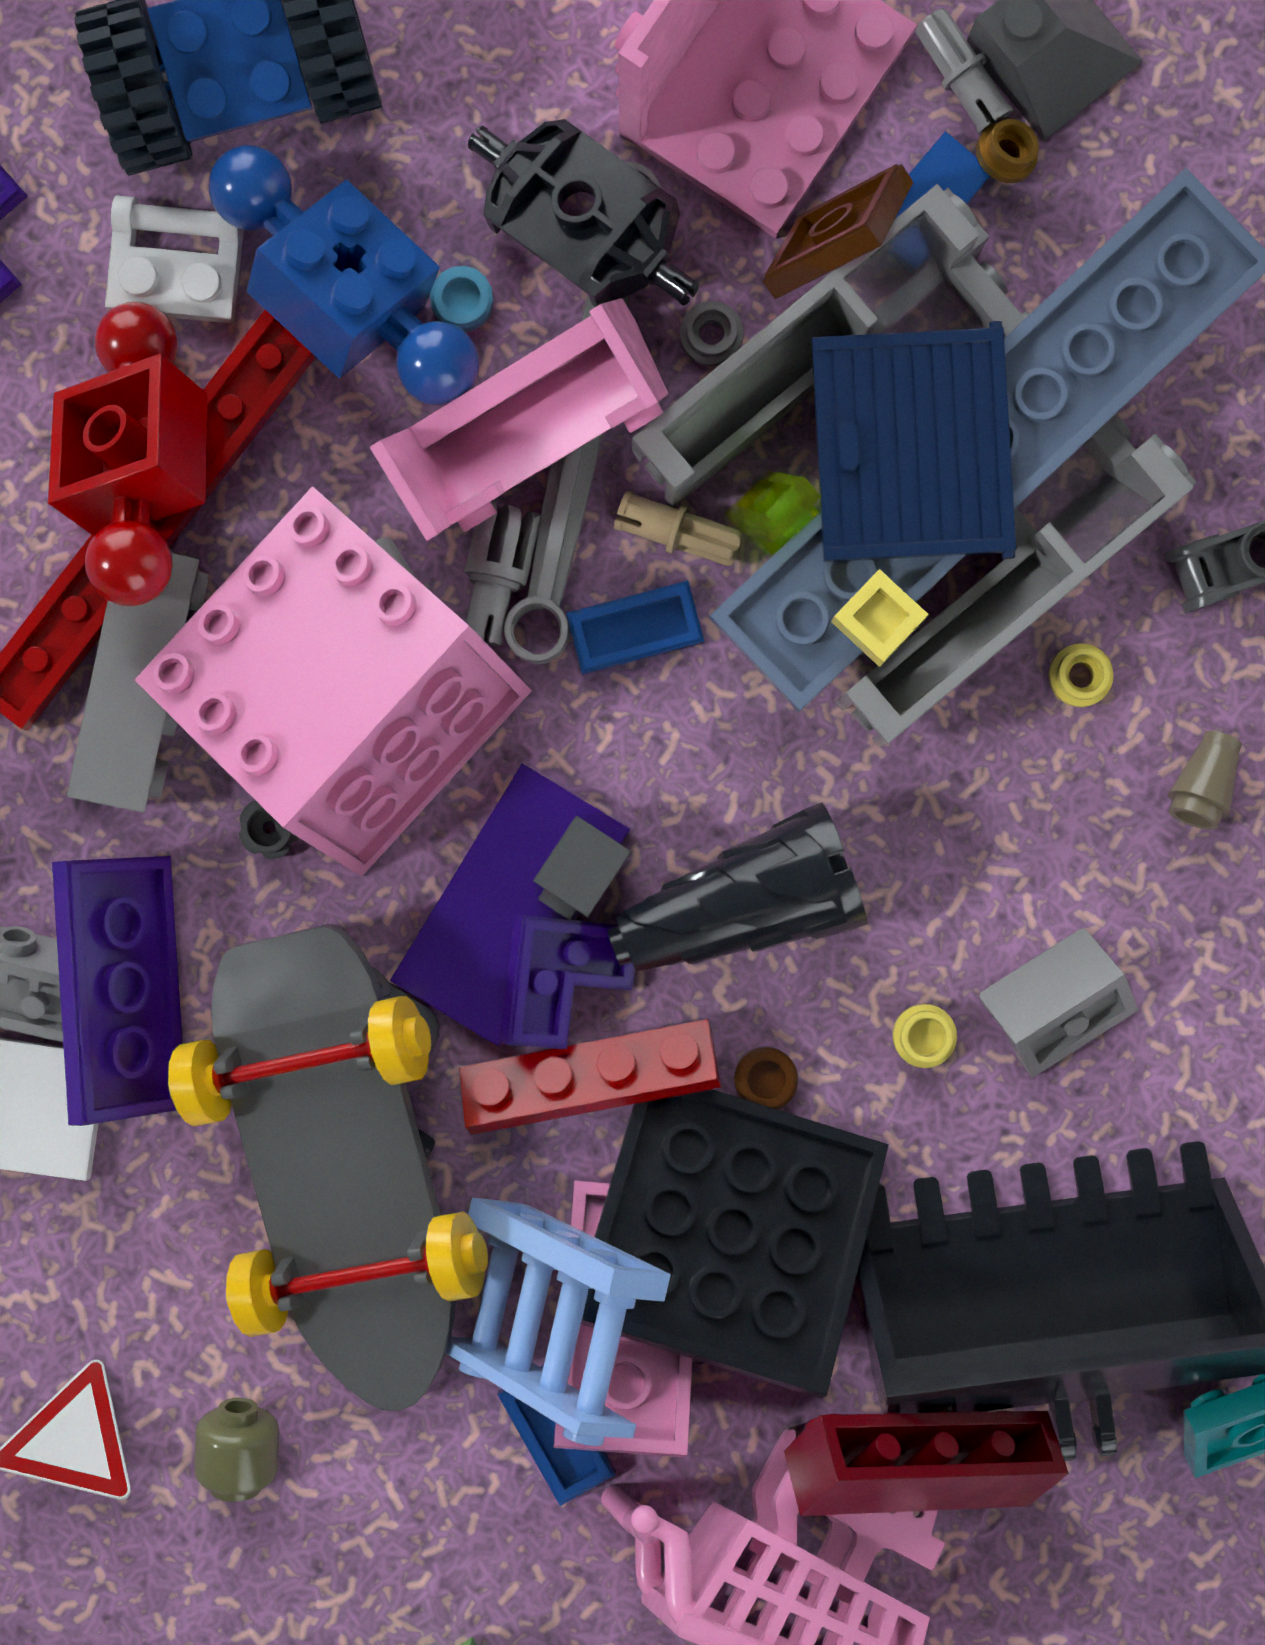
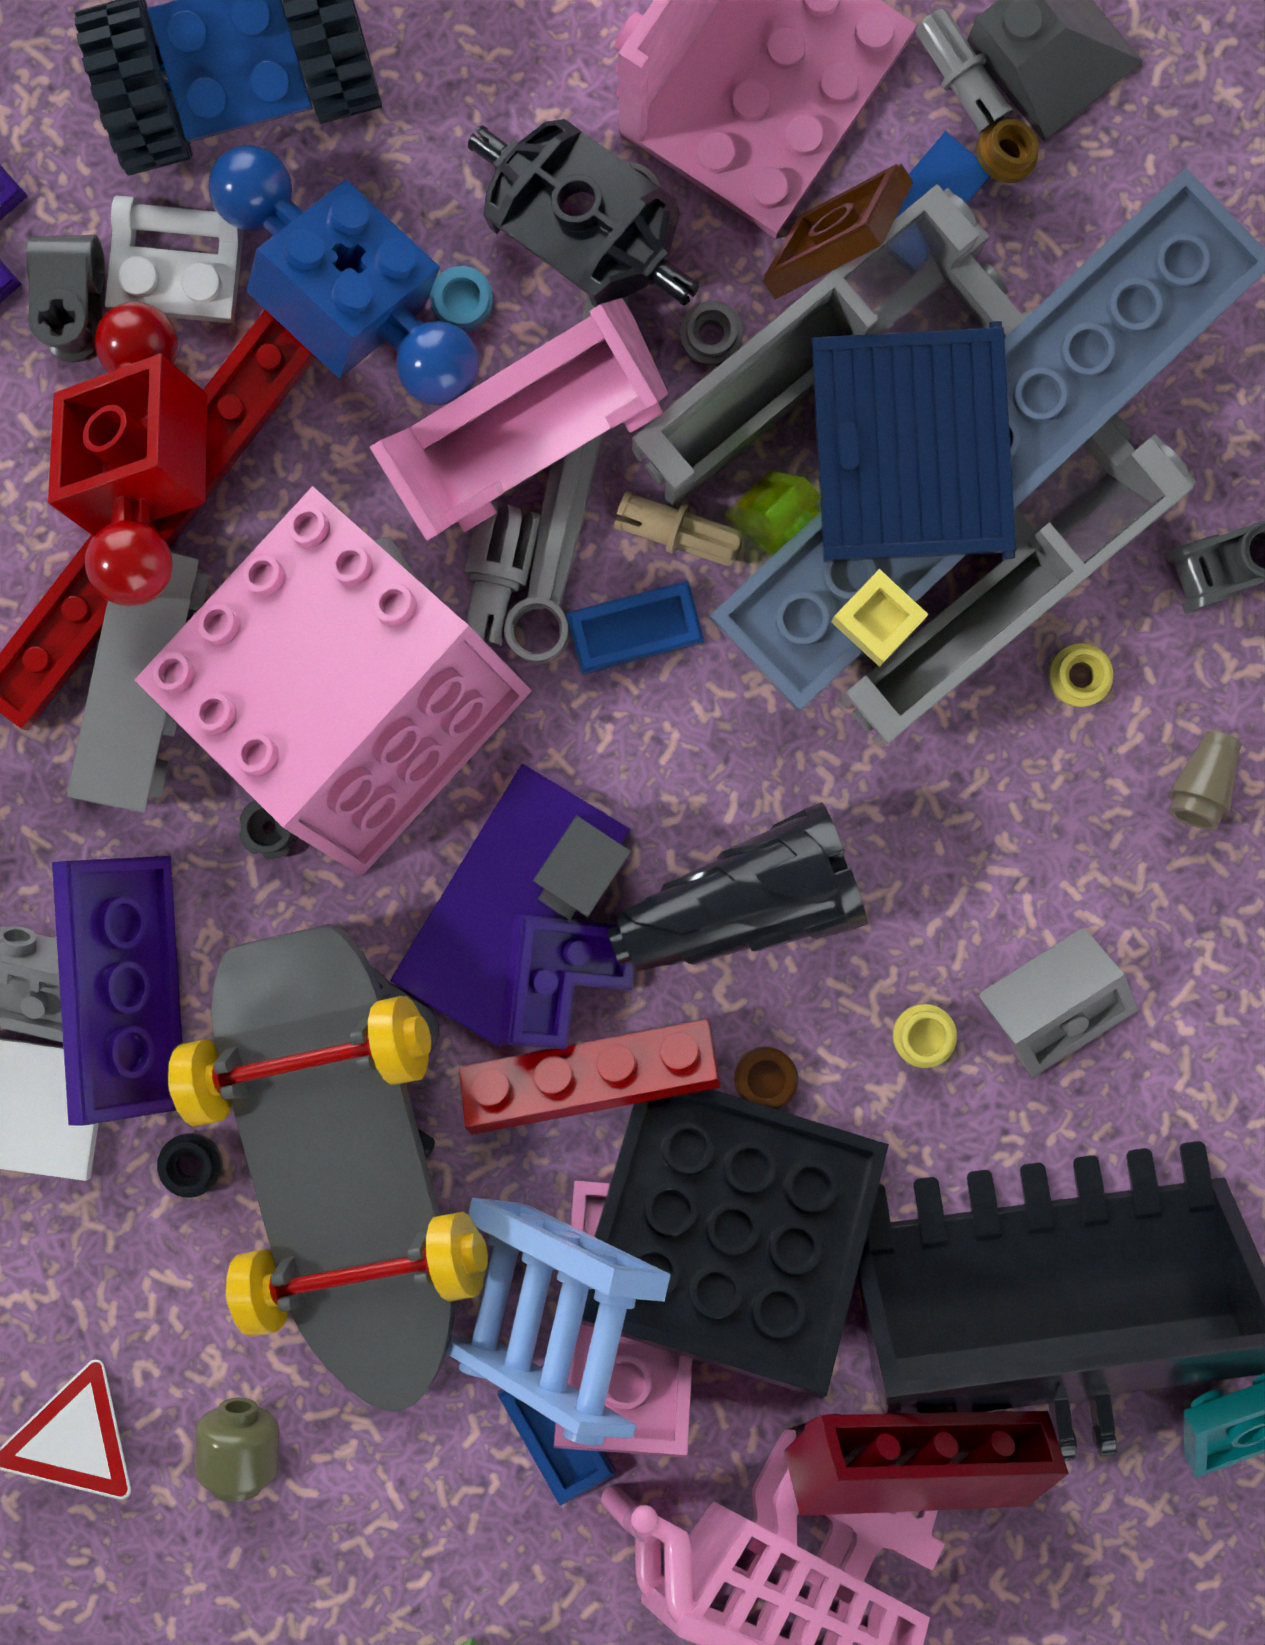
none -> dark grey piece [26,235,105,363]
none -> black plate [157,1133,222,1198]

